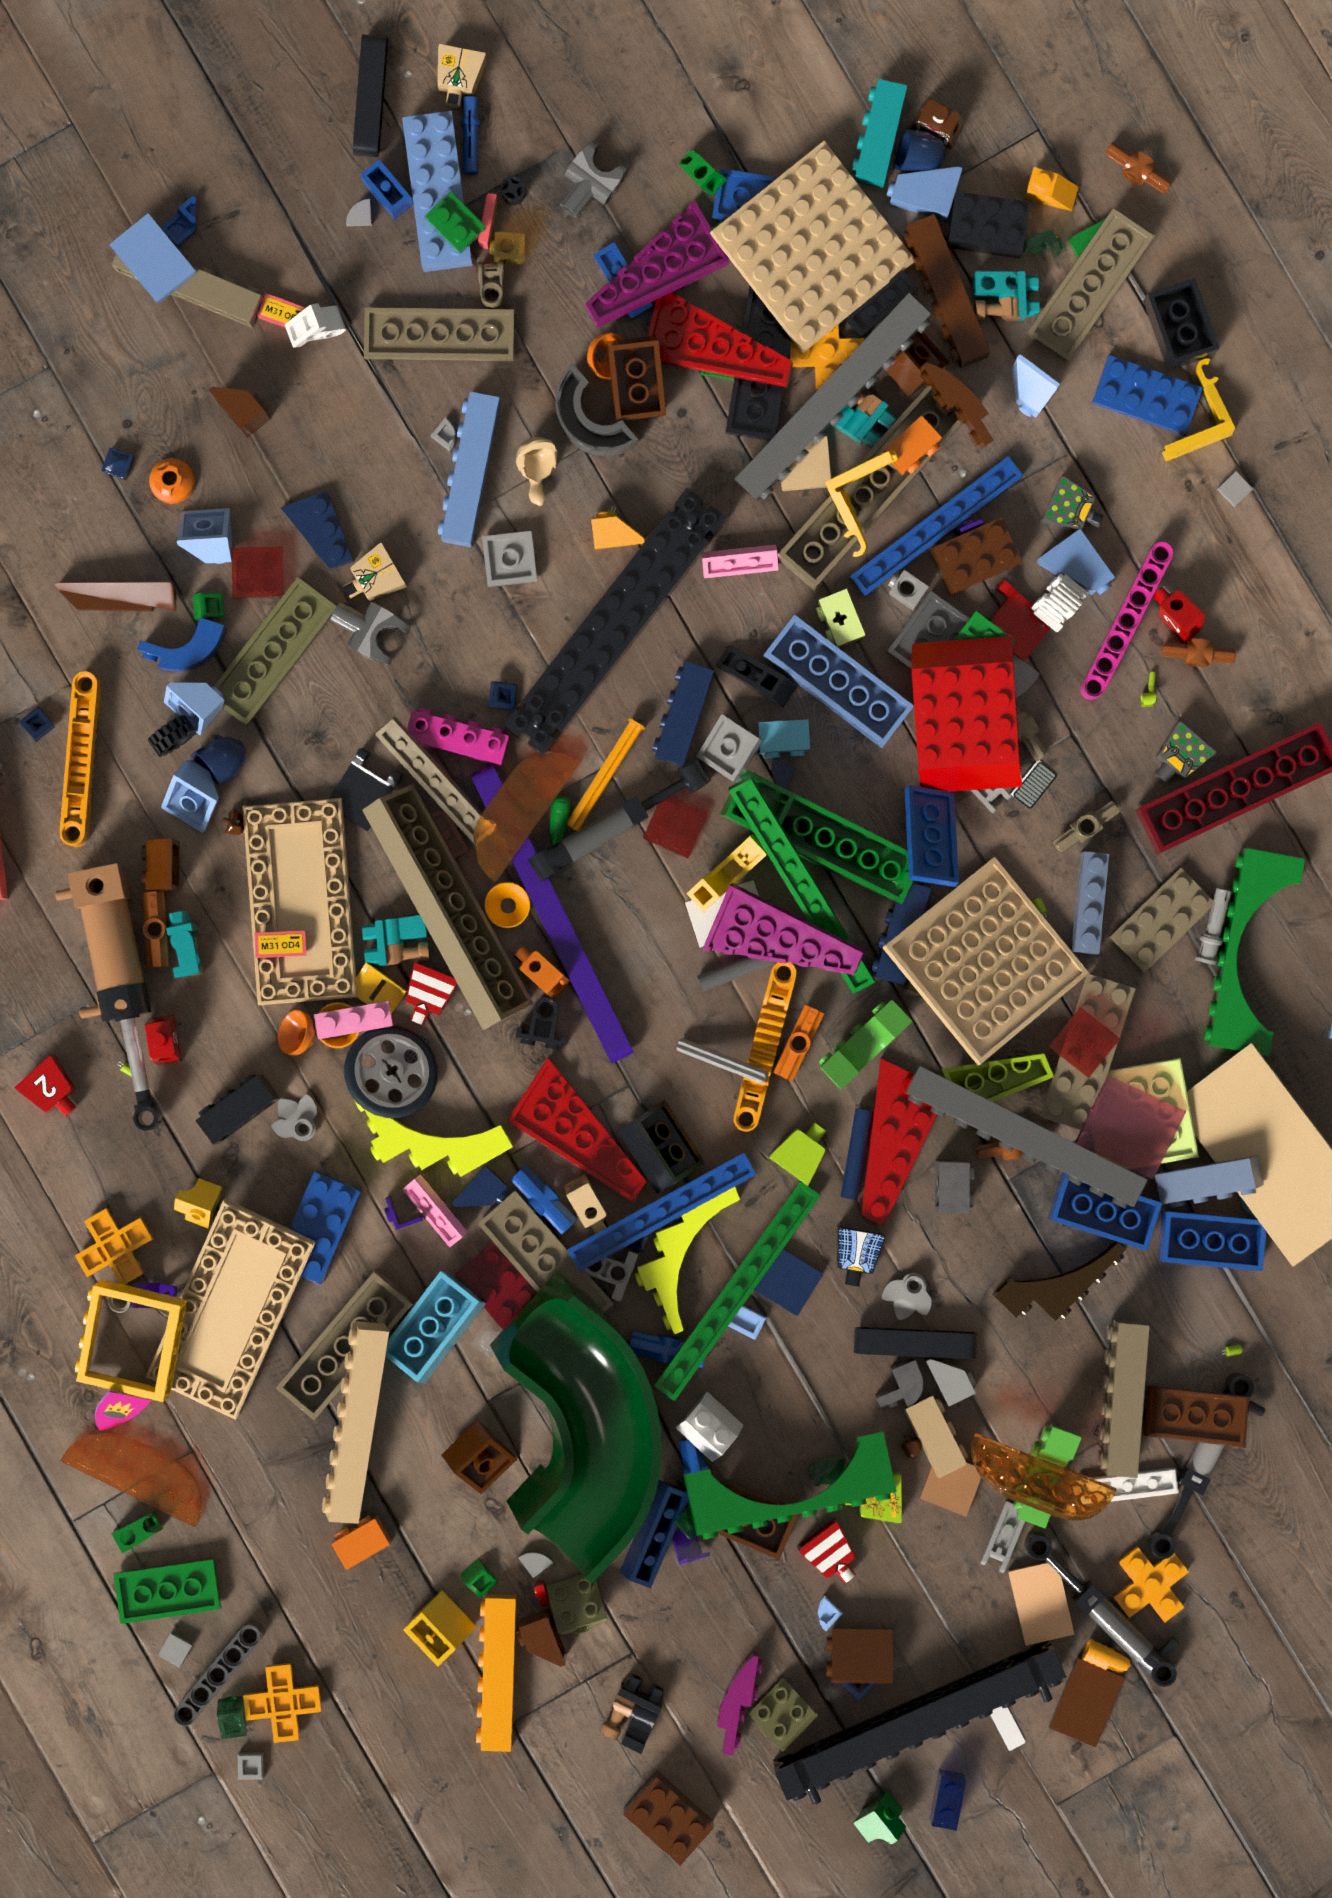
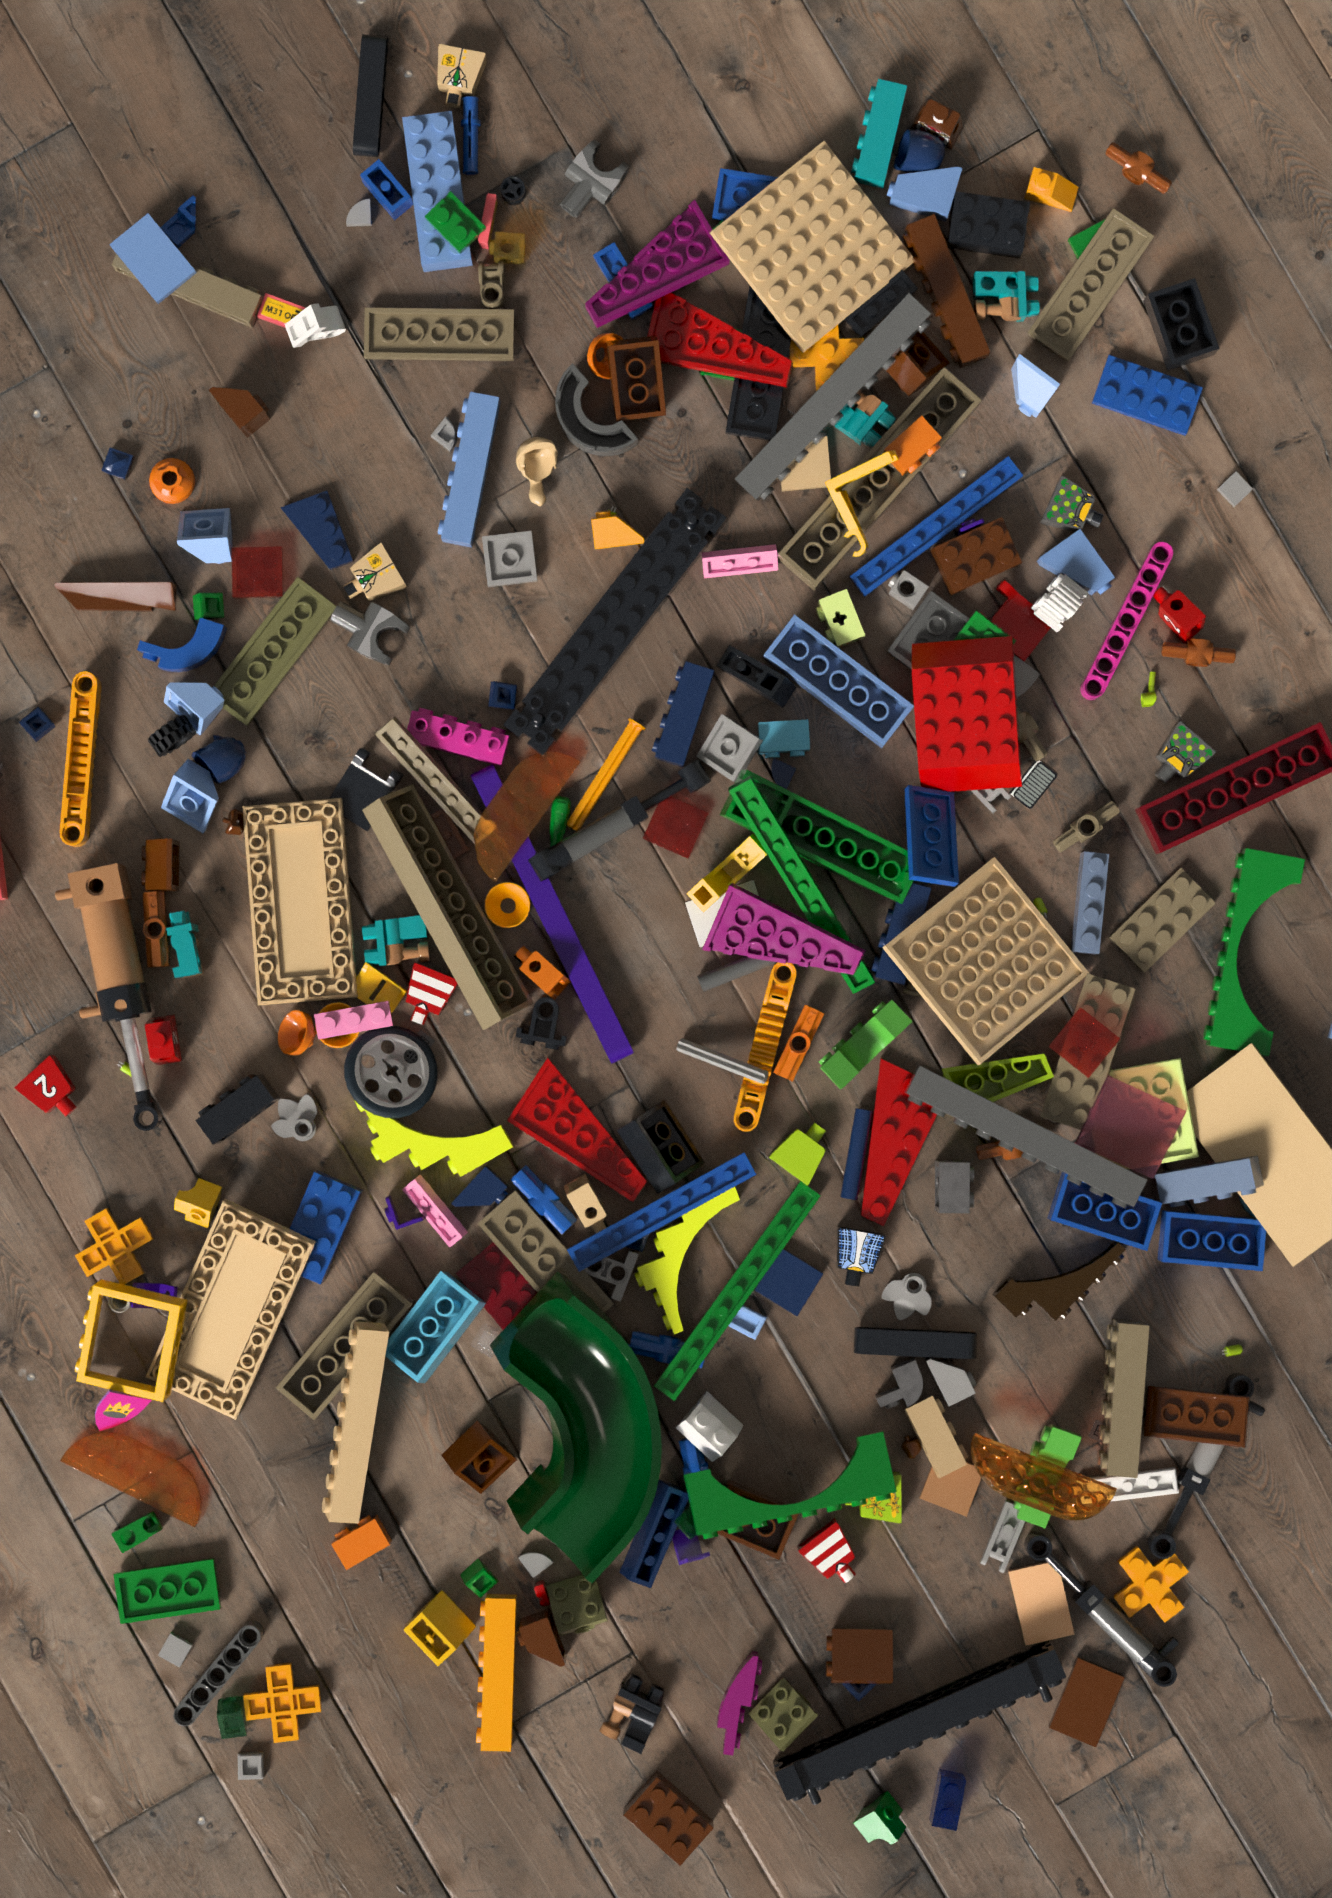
tile [254,931,306,958] -> none
green leg [678,148,727,197] -> none
clear green bracket [809,1458,845,1486] -> none
light blue tile [818,1595,843,1631] -> none
reddish brown slope [920,362,994,449] -> none
white sticker [991,1706,1025,1751] -> none
clear green bracket [1023,229,1063,259] -> none
light orange hinge [1082,1639,1131,1673] -> none
yellow hinge [1162,358,1235,462] -> none
light grey pin [1195,888,1232,965] -> none

